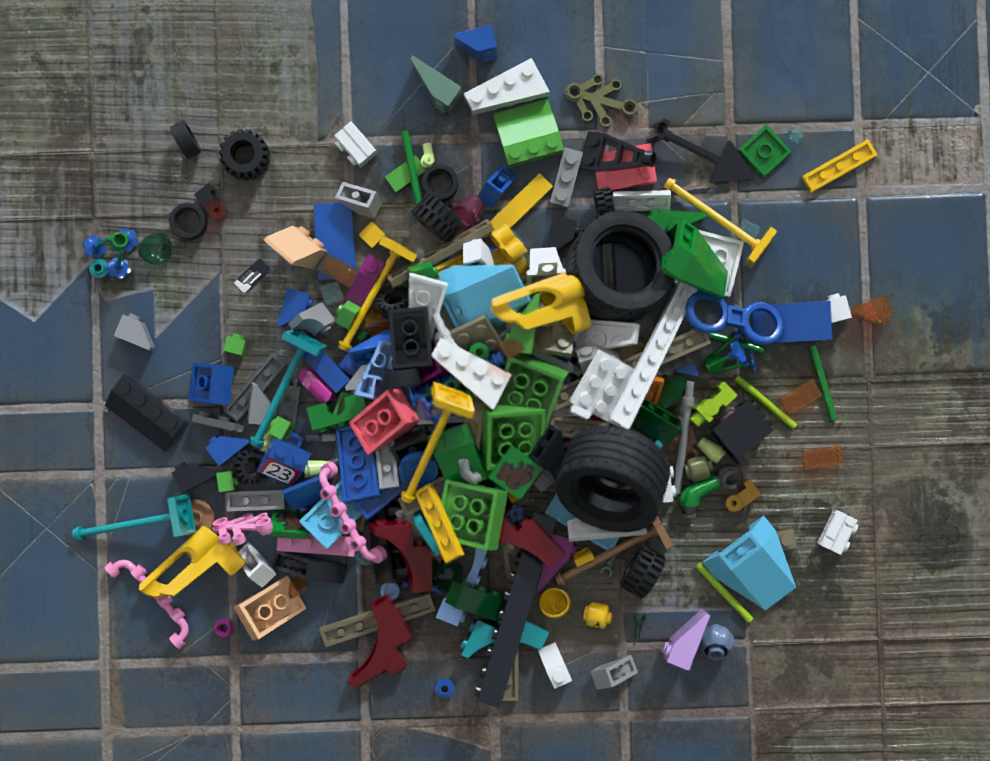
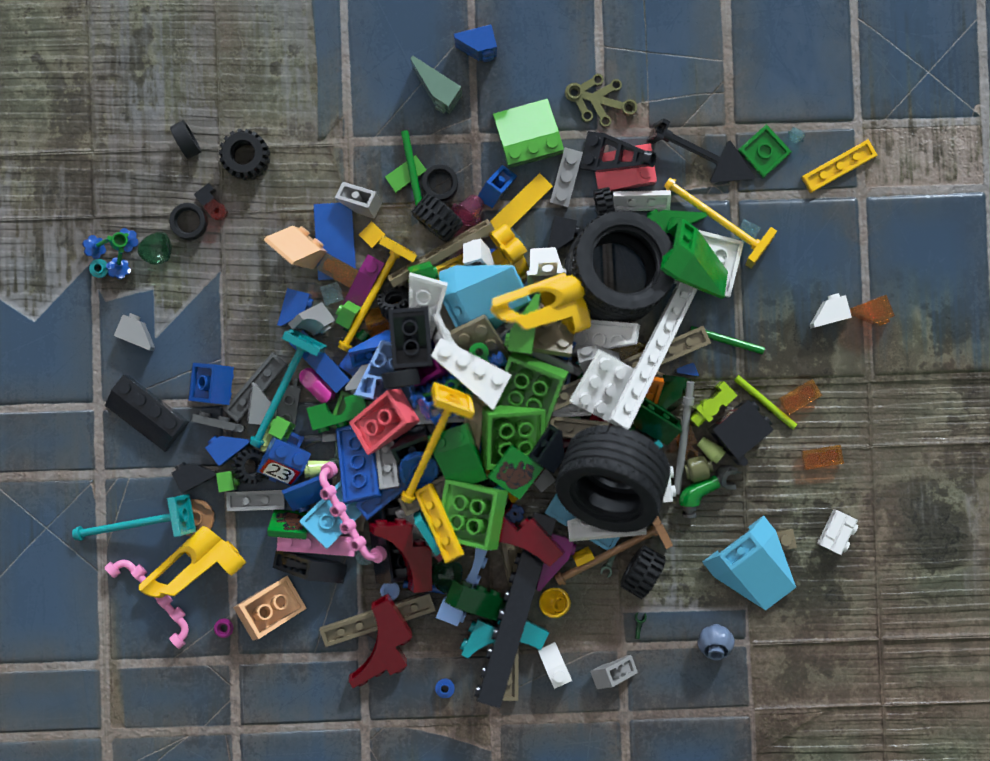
bright pink plant [212,513,273,545] -> none
bright green plate [223,333,248,356] -> none
sticker [234,259,270,293] -> none
white slope [239,542,276,587] -> none
clear orange tile [289,576,309,599] -> none
white brick [334,122,377,168] -> none
yellowish green arm [420,143,435,168] -> none
light grey arm [459,459,482,485] -> none
white wedge [464,58,550,115] -> none
clear orange tile [498,339,525,360] -> none
white tile [567,405,592,420] -> none
yellow head [583,602,613,629] -> none
lavender slope [661,609,710,671] -> none
blue bar [685,290,784,345] -> none
lime bar [695,562,753,623] -> none
plant [704,328,757,374] -> none
pearl gold leg [724,478,761,512] -> none
blue tile [753,301,833,344] -> none
green bar [808,345,838,421] -> none

